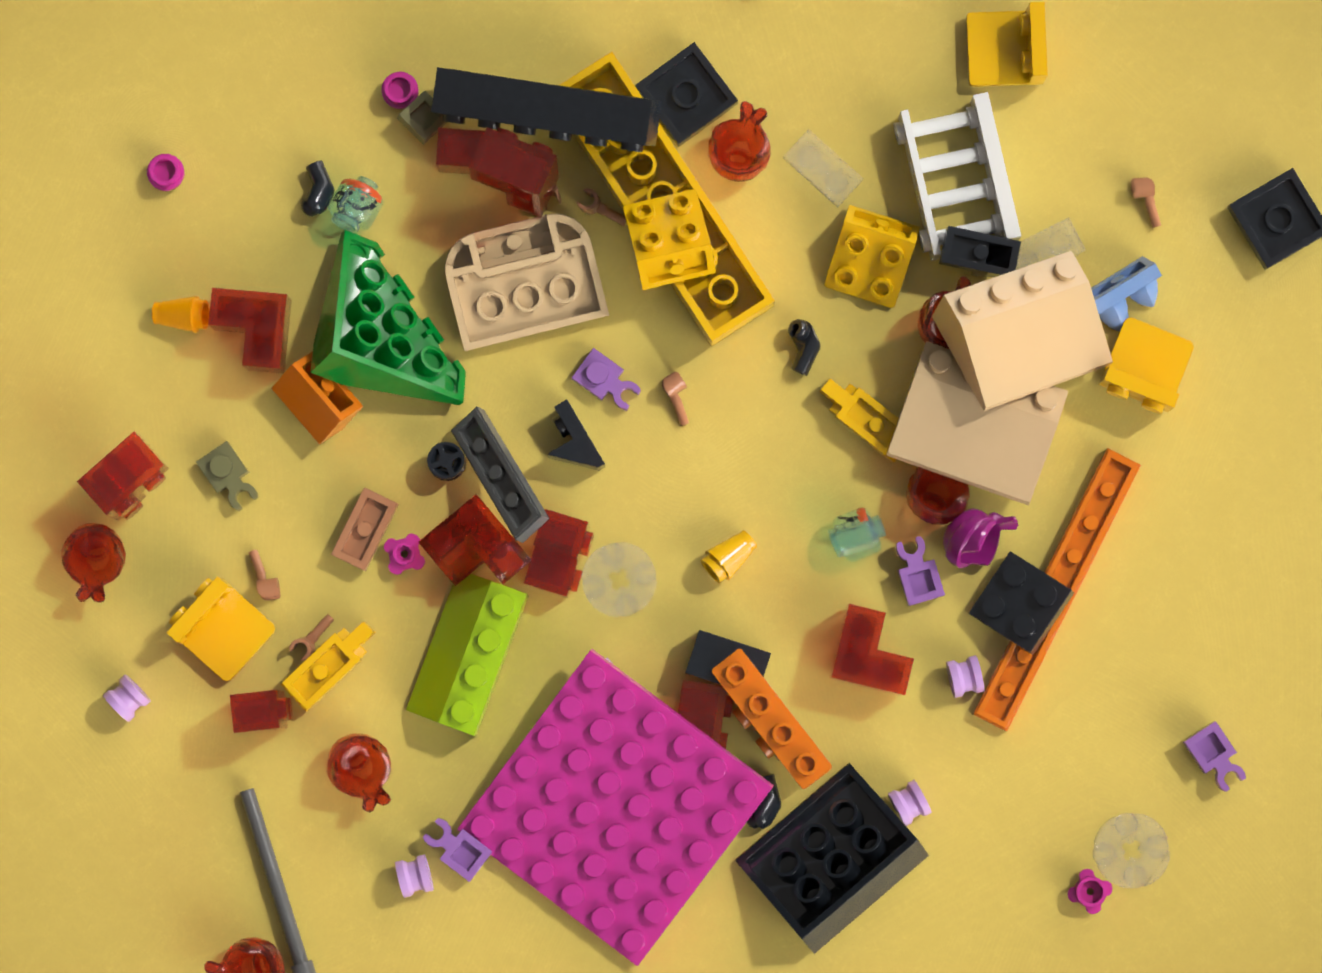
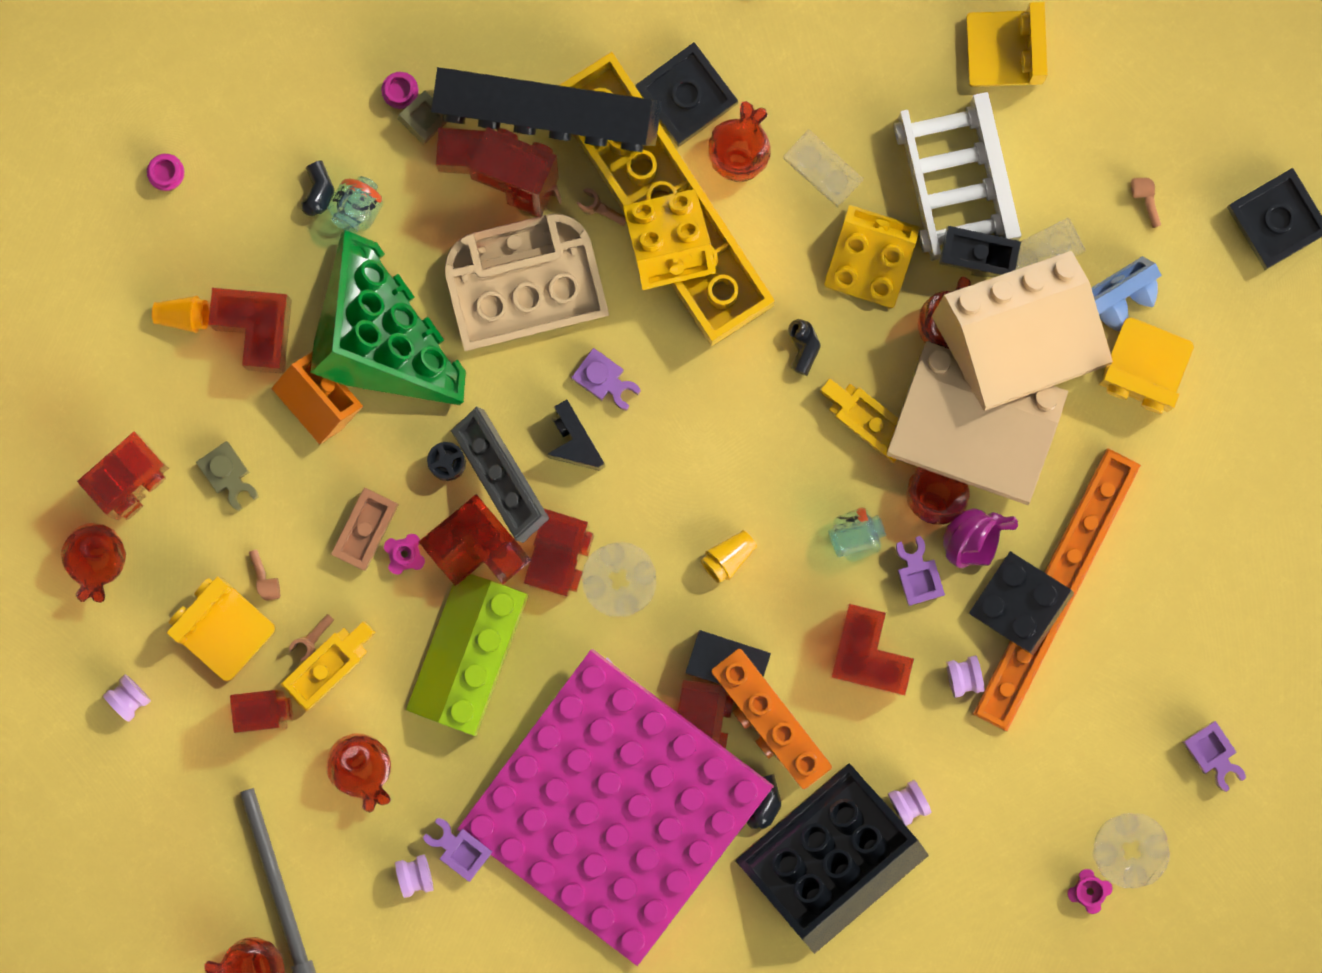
nougat hand [662,372,689,426] -> none

